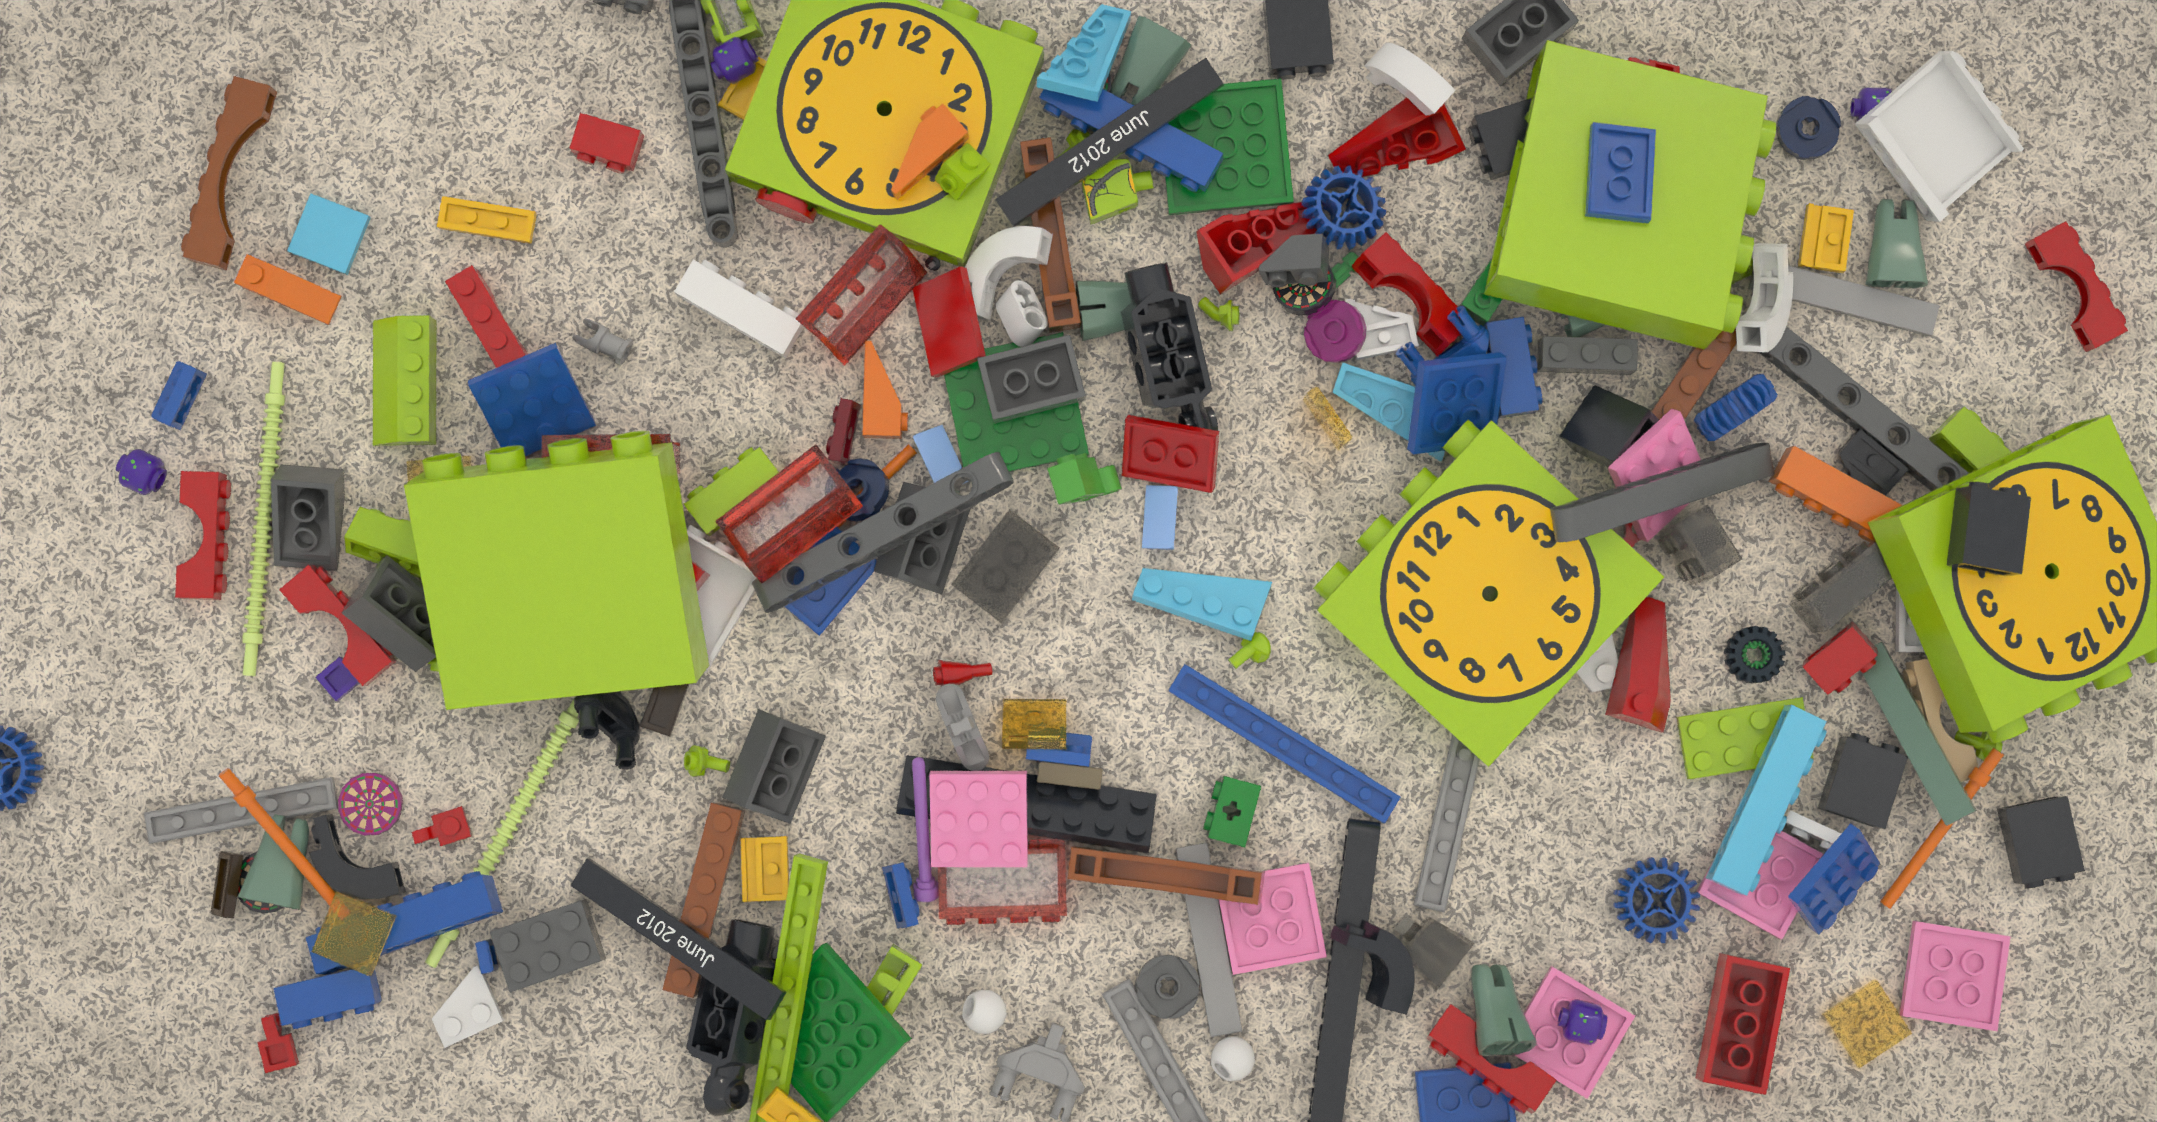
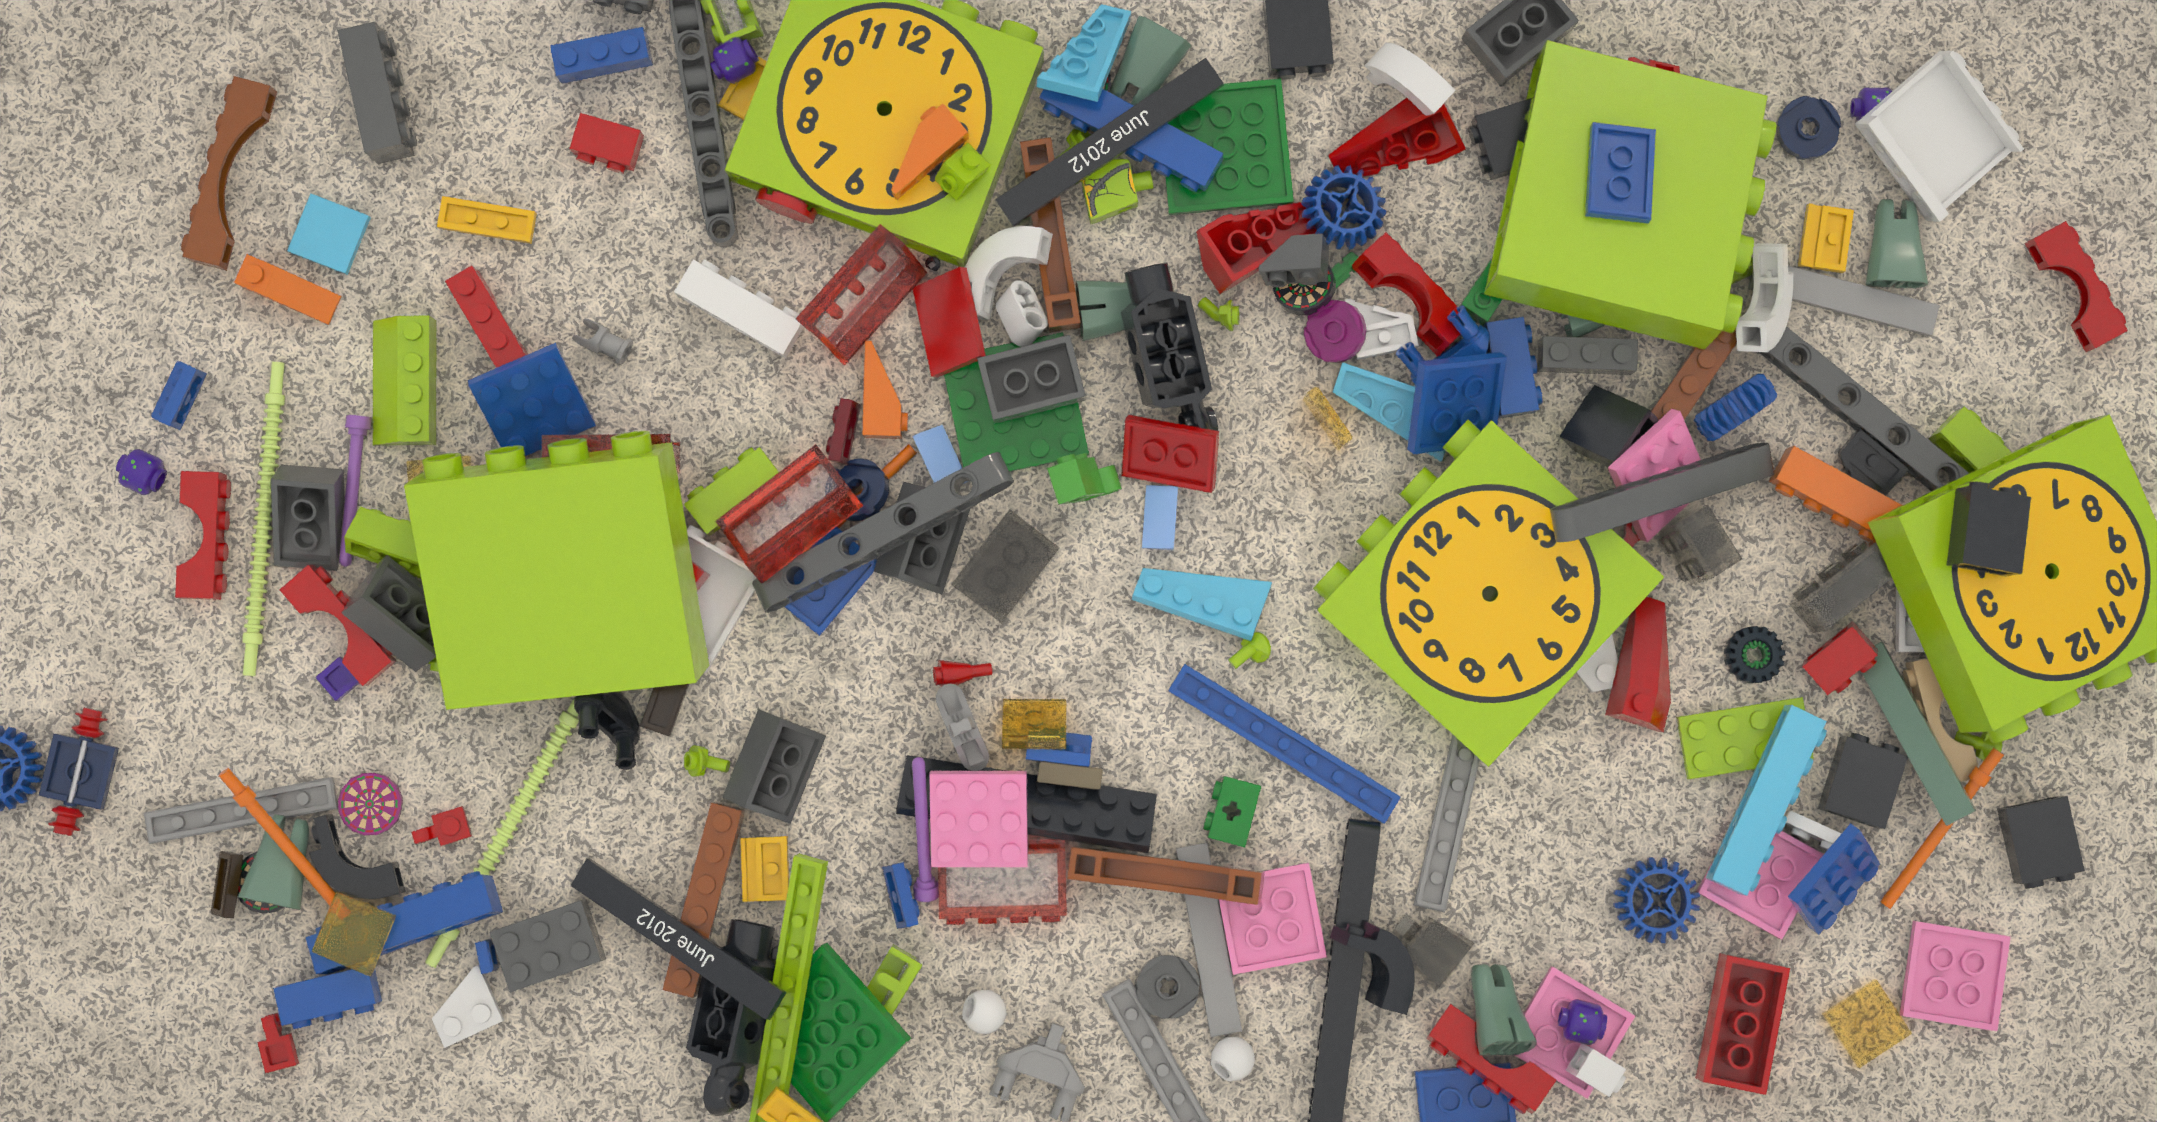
none -> dark blue plate [38,707,119,836]
none -> dark grey brick [337,22,417,164]
none -> medium lavender piece [339,415,372,567]
none -> blue brick [550,27,653,84]
none -> white brick [1566,1043,1626,1097]

